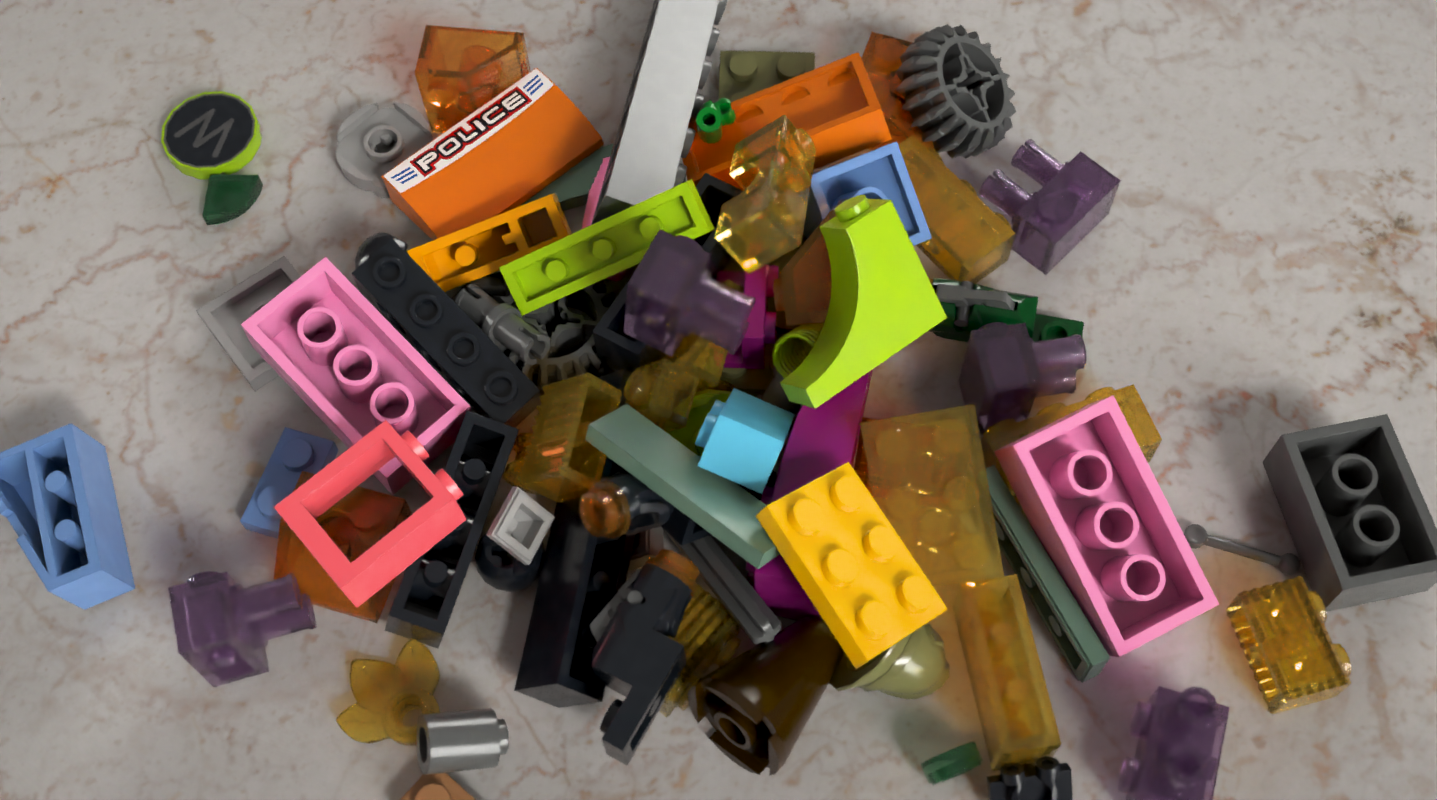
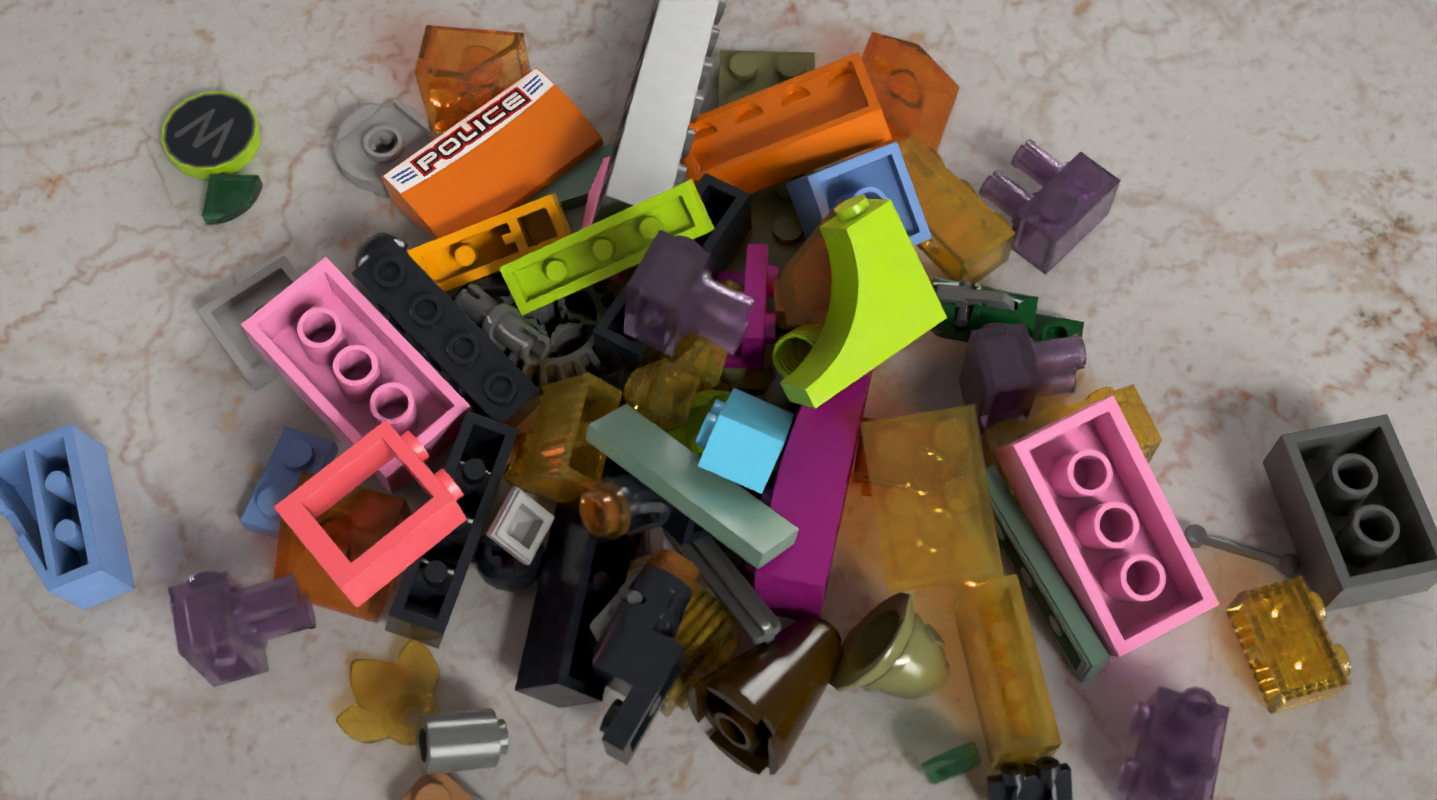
green arm [696,98,736,144] -> none
clear yellow arch [715,115,816,274] -> none
yellow plate [756,462,948,669] -> none
dark grey gear [896,24,1016,159] -> none

